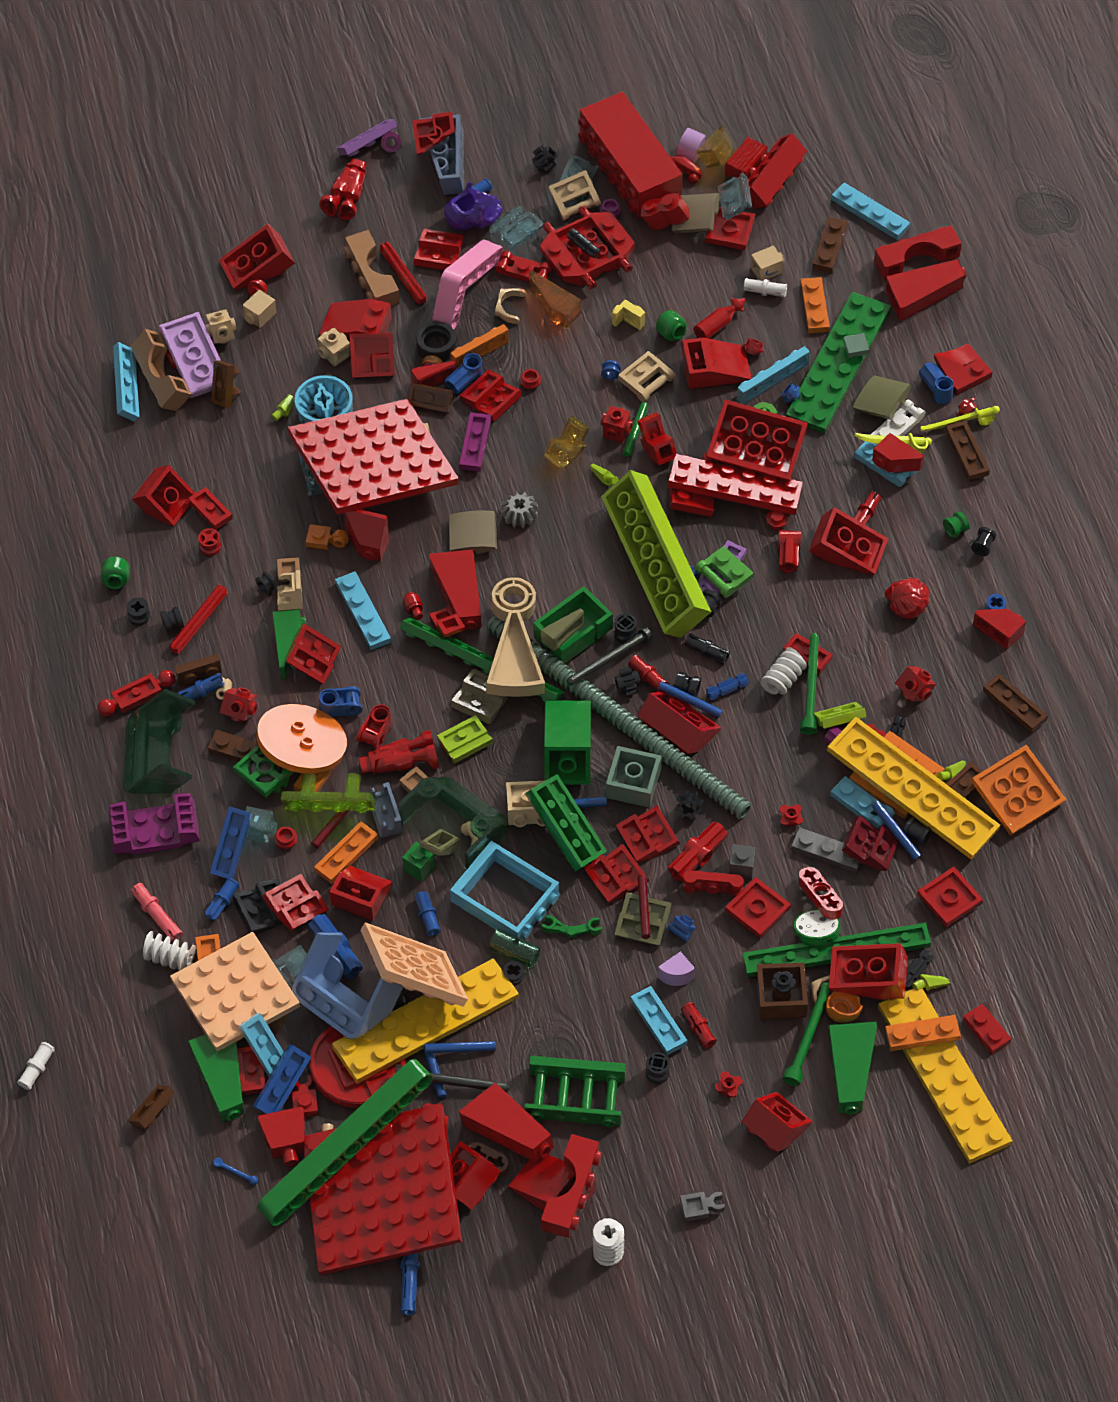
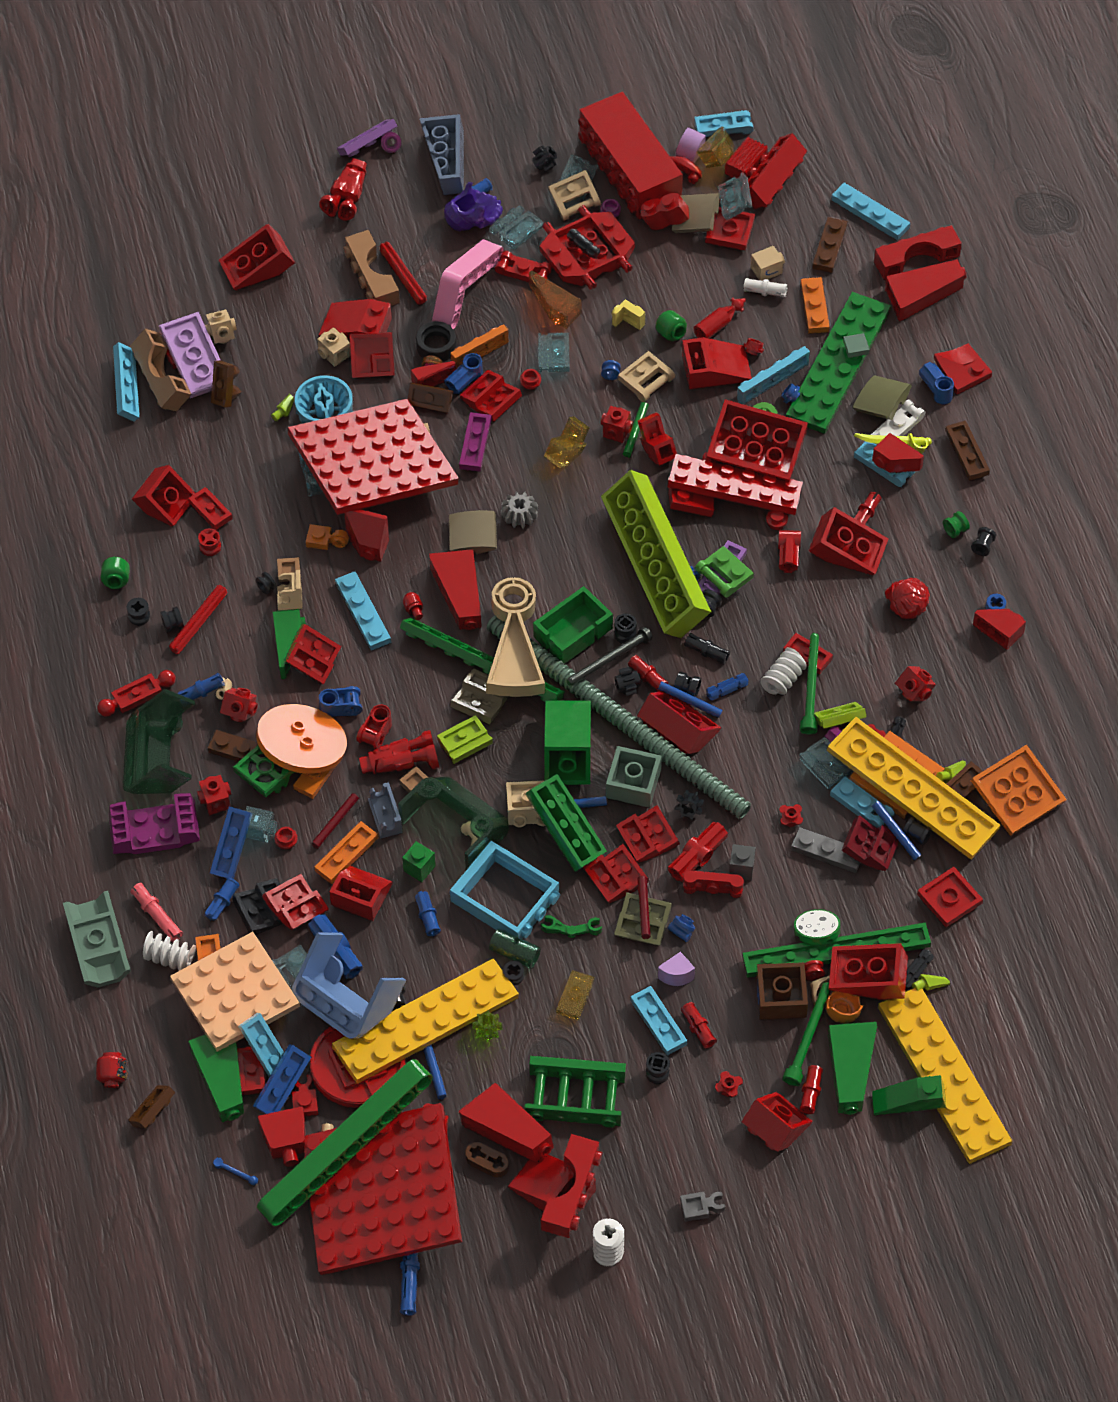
white pin [17,1042,55,1090] -> none
reddish brown plate [175,653,222,686] -> none
tan brick [243,290,277,328] -> none
red plate [247,279,268,296] -> none
clear neon green plate [281,773,376,813] -> none
light nougat plate [361,923,468,1007] -> none
pearl dark grey bar [395,1064,509,1092] -> none
red slope [412,112,455,156] -> none
red slope [414,229,464,270] -> none
olive slope [419,829,460,856] -> none
blue bar [424,1041,496,1053] -> none
red slope [429,606,465,638] -> none
red slope [450,1141,501,1210] -> none
tan cap [495,288,526,324] -> none
olive slope [541,608,584,651] -> none
lime bar [590,464,618,486] -> none
red plate [725,877,791,939] -> none
black plate [771,971,795,994] -> none
red beam [799,867,843,919] -> none
orange plate [885,1015,961,1051] -> none
neon yellow sword [920,406,1000,431] -> none
red plate [956,397,977,416] -> none
red plate [963,1003,1012,1055] -> none
reddish brown plate [983,674,1048,733] -> none
none -> sand green piece [63,891,131,987]
none -> red head [96,1052,128,1088]
none -> red brick [197,775,232,815]
none -> clear neon green gear [473,1010,502,1042]
none -> clear light blue plate [538,333,570,372]
none -> clear yellow plate [556,970,594,1020]
none -> medium azure plate [694,111,754,137]
none -> clear light blue plate [799,737,854,789]
none -> red pin [800,1065,823,1114]
none -> red bush [804,960,825,981]
none -> green slope [872,1075,946,1115]

